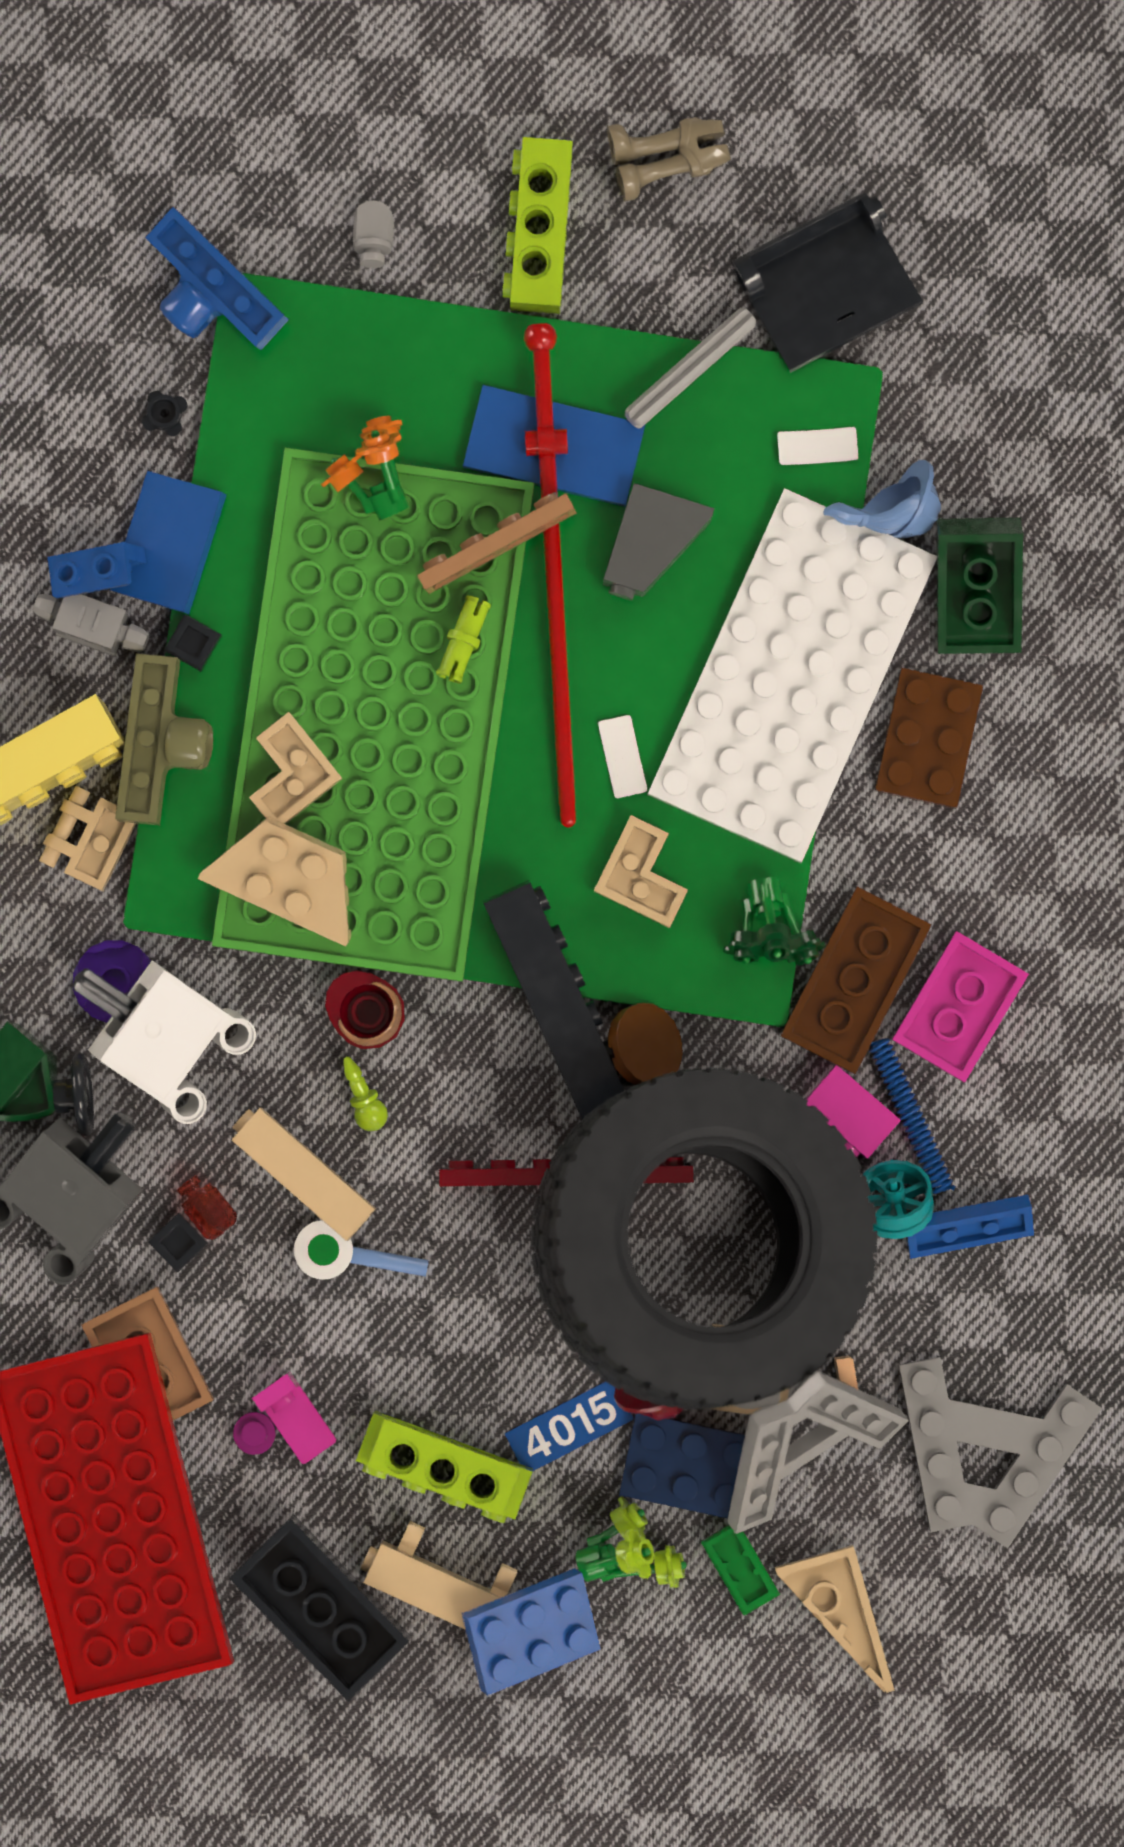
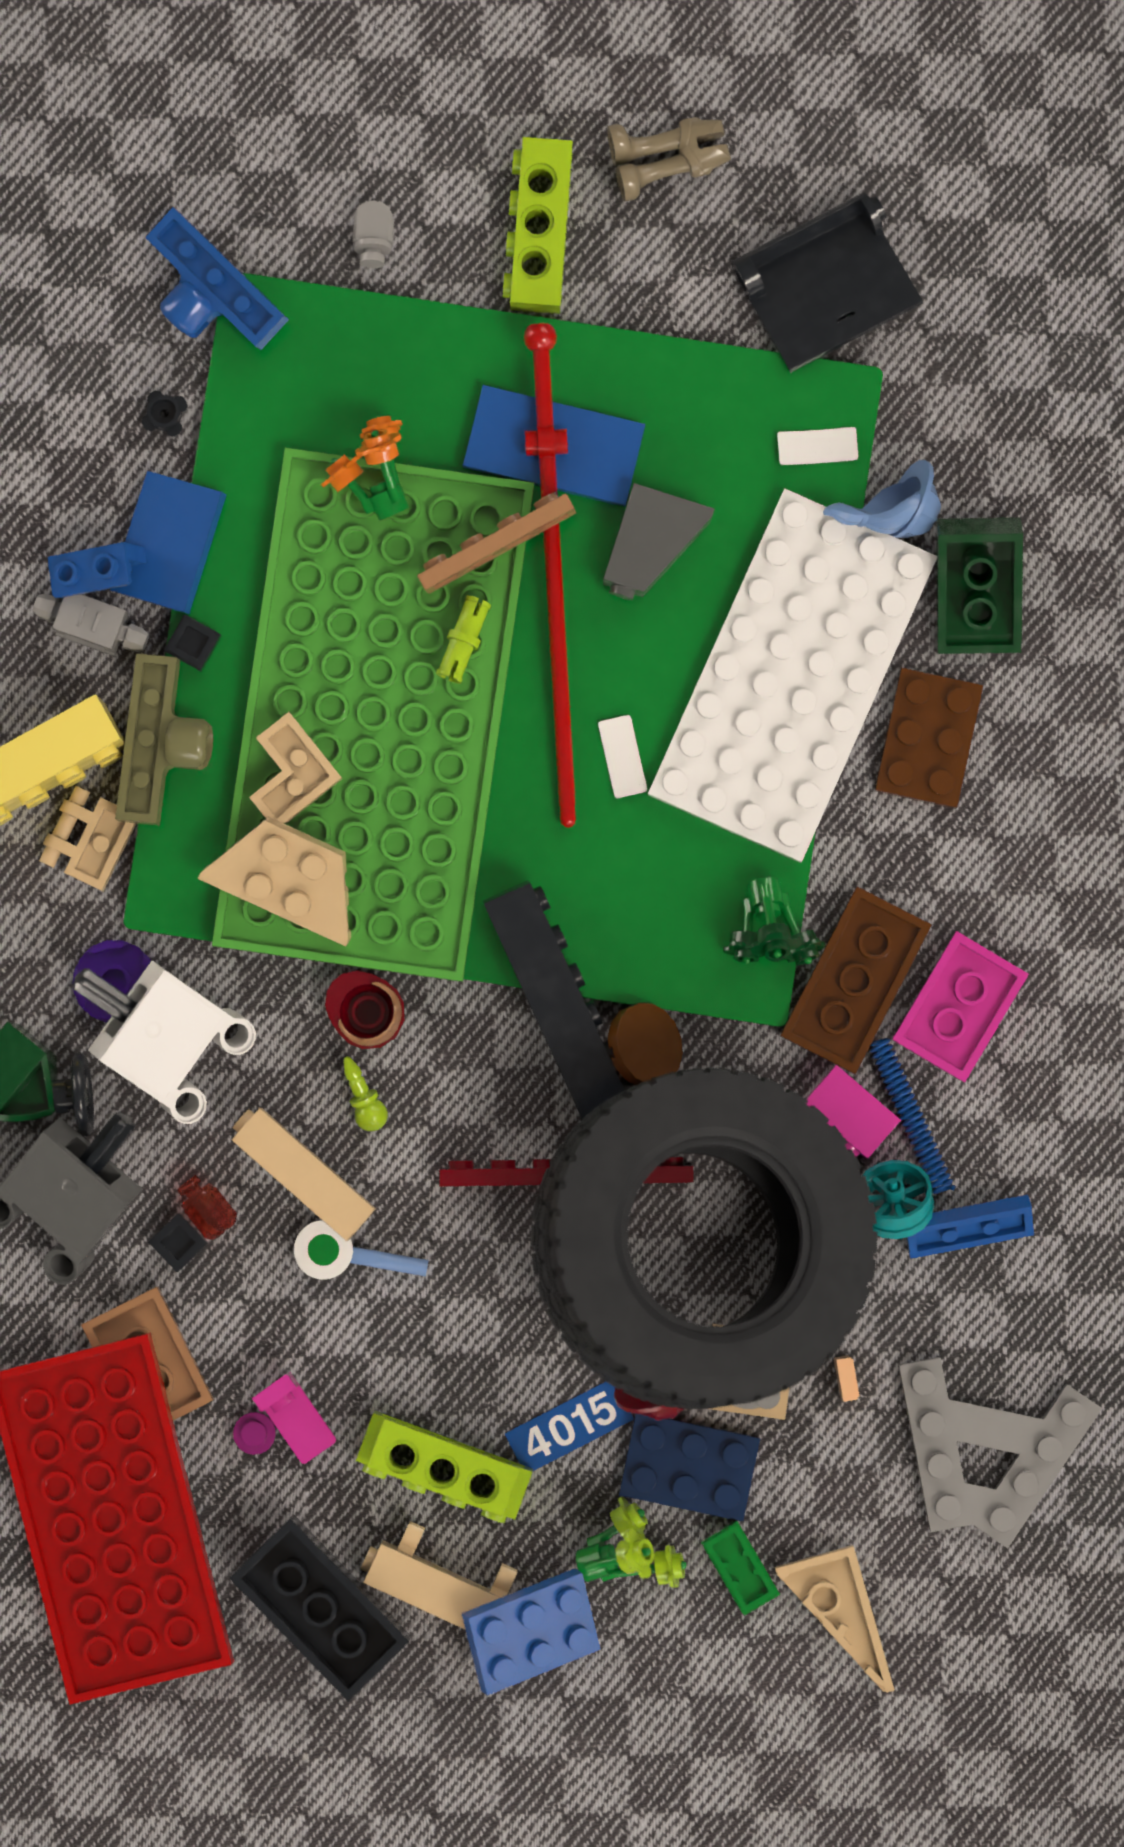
tan plate [594,815,688,928] -> none
light grey axle [625,307,756,428] -> none
light grey plate [727,1371,909,1534] -> none

